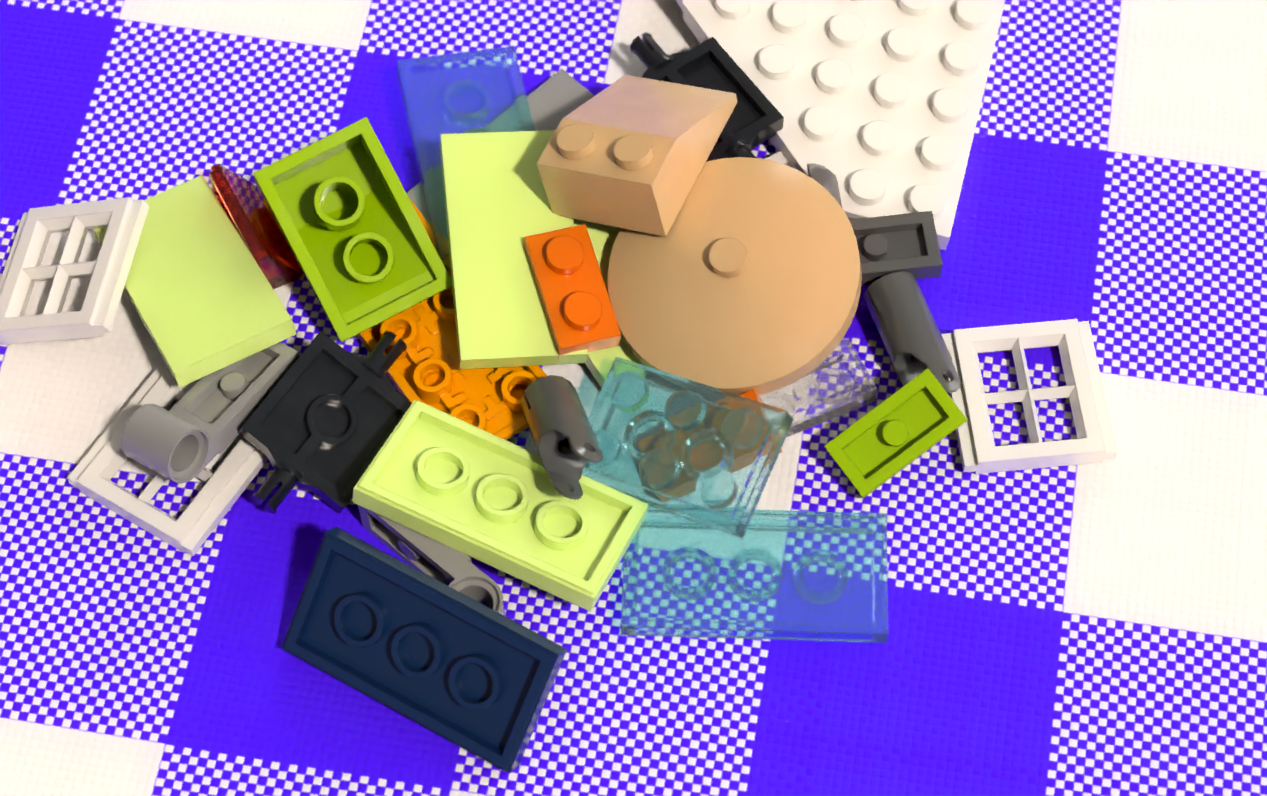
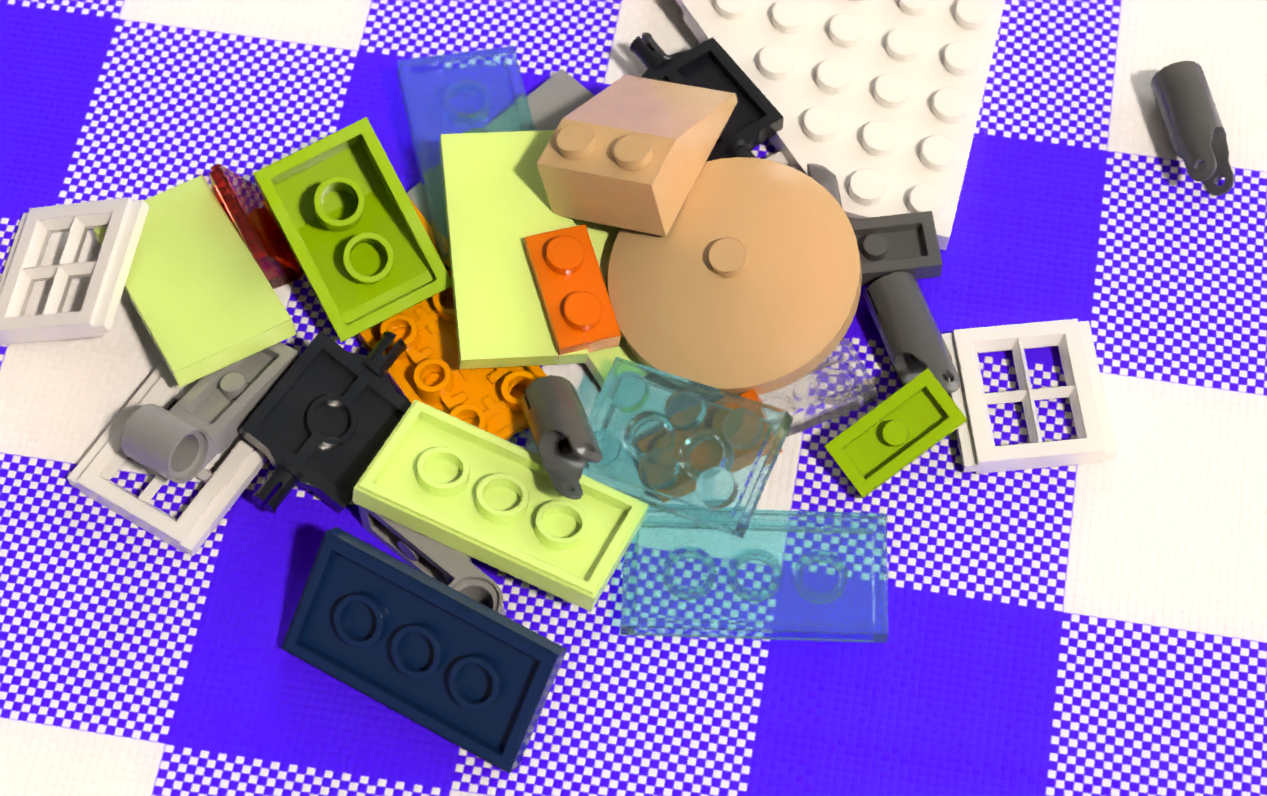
none -> dark grey piece [1150,61,1234,196]

